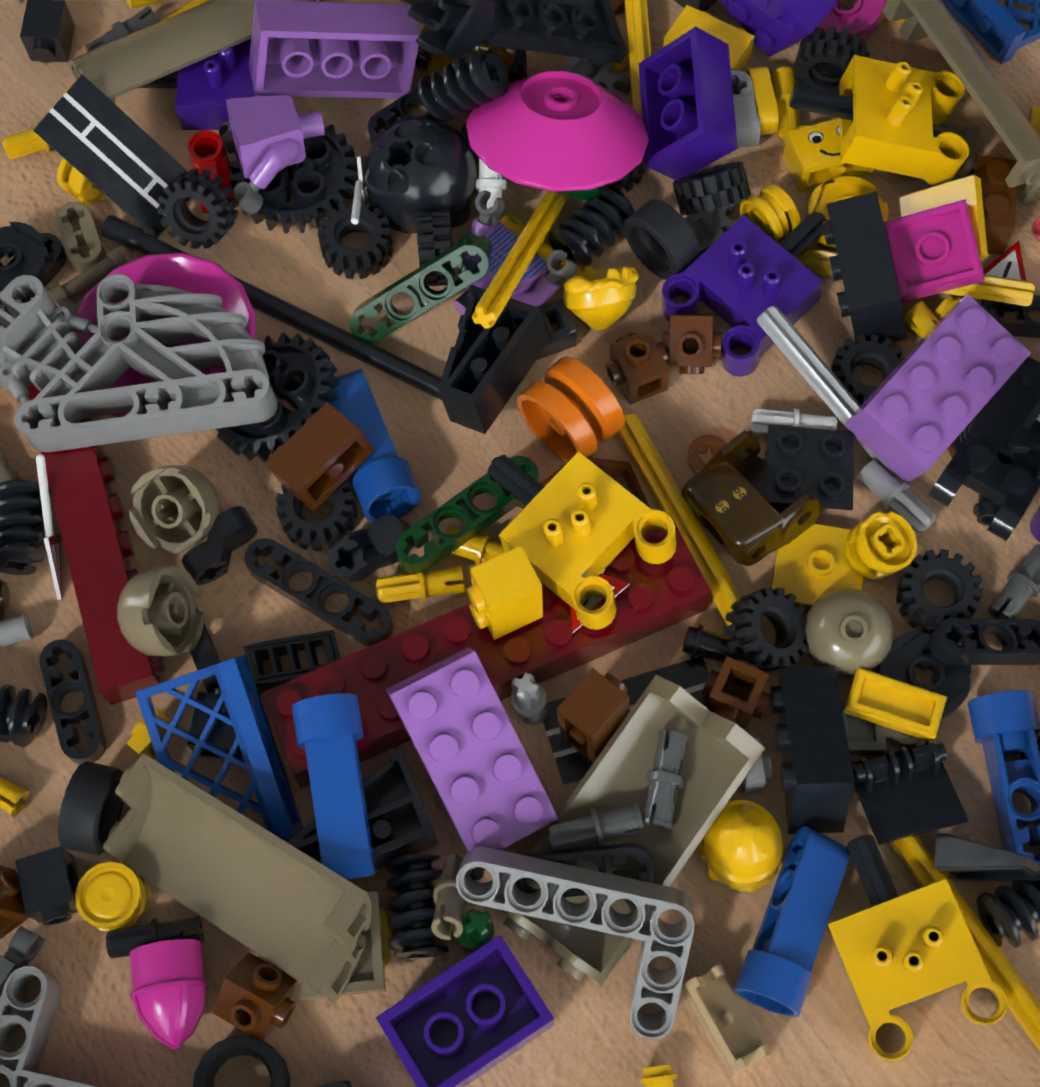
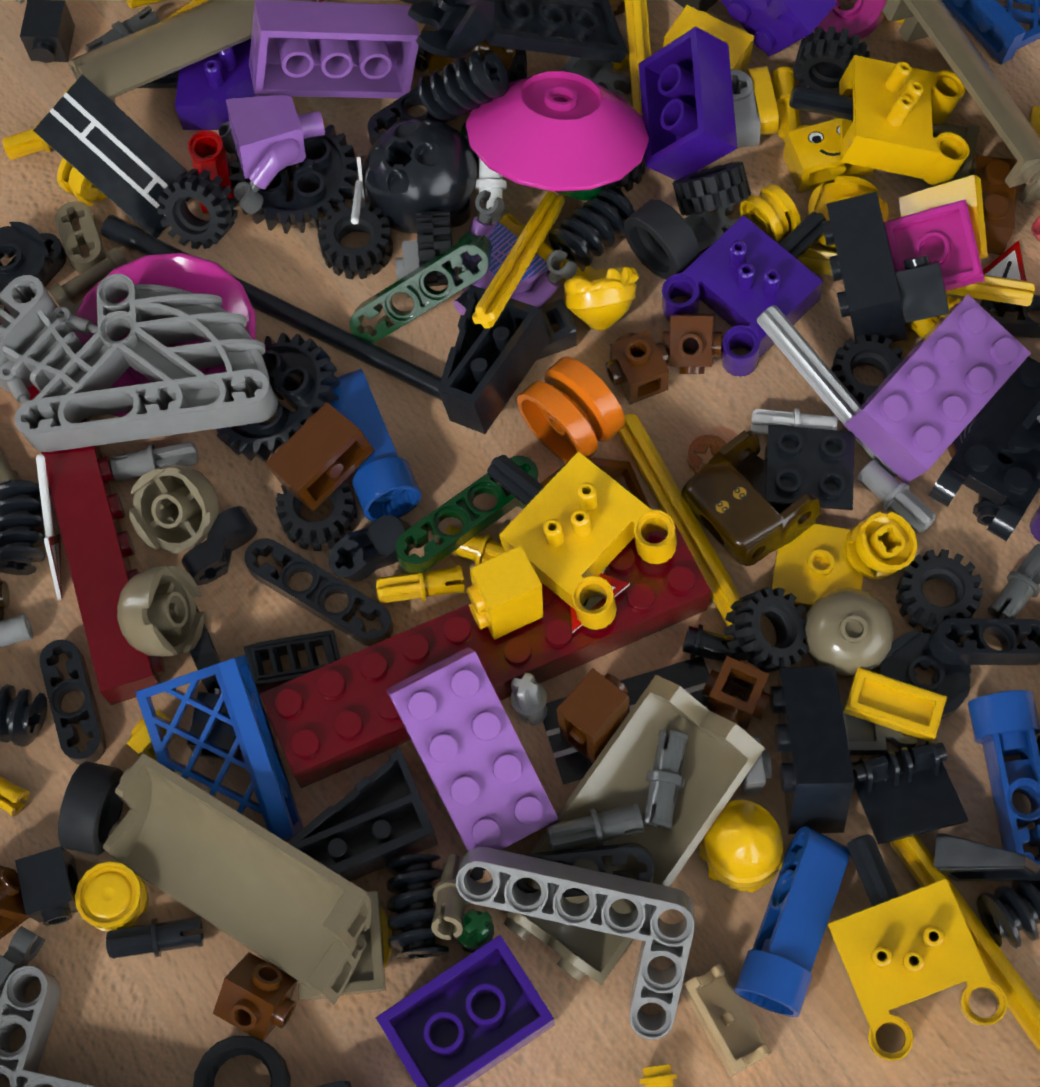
dark pink helmet [129,939,209,1049] -> none
blue beam [292,693,376,880] -> none
none -> light grey axle [110,442,198,482]
none -> light grey plate [395,240,419,298]
none -> black brick [896,254,949,323]

